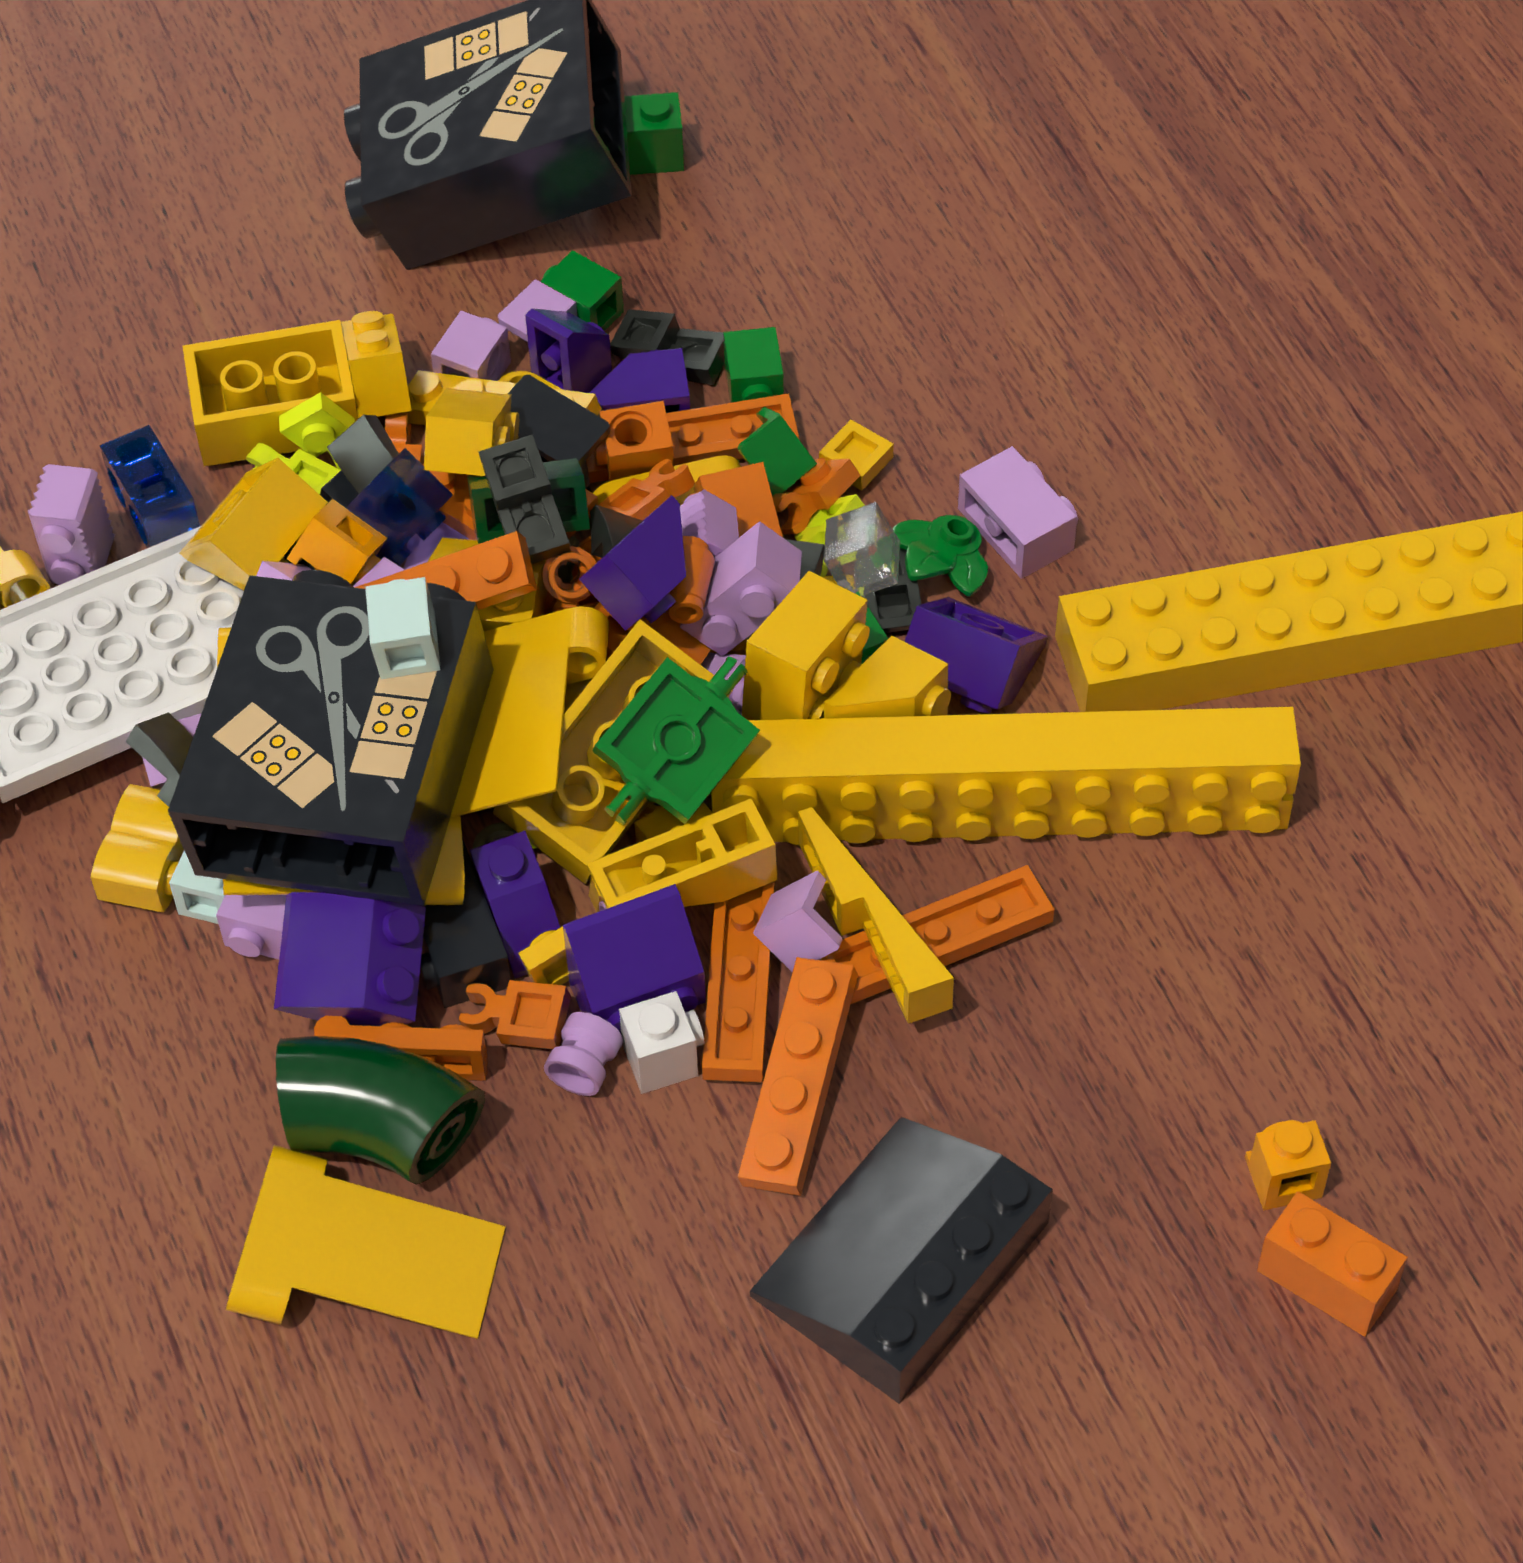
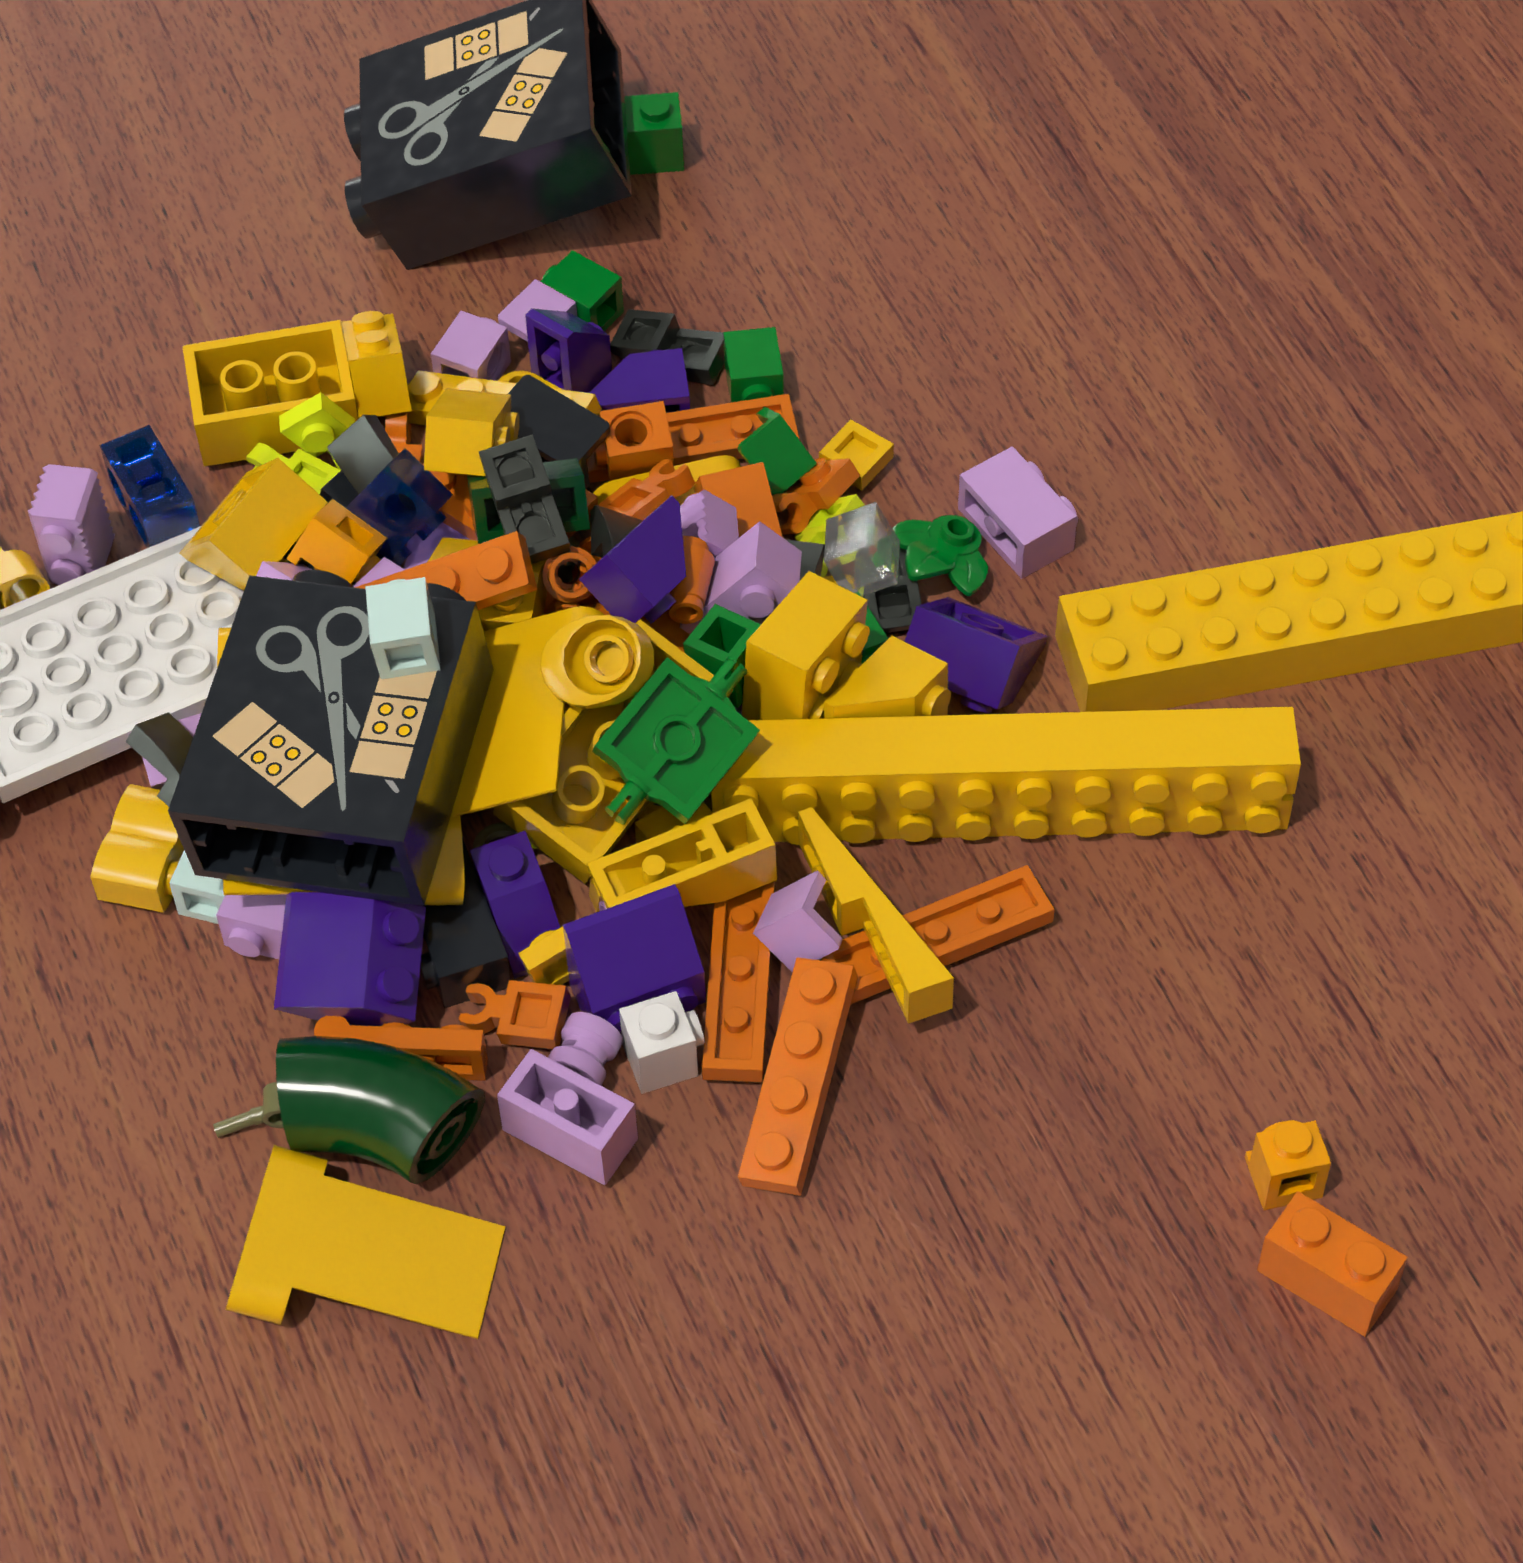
black slope [749,1117,1053,1404] -> none
none -> olive hand [213,1082,283,1138]
none -> lavender brick [497,1049,638,1185]
none -> yellow hat [540,615,654,709]
none -> green brick [683,604,761,708]

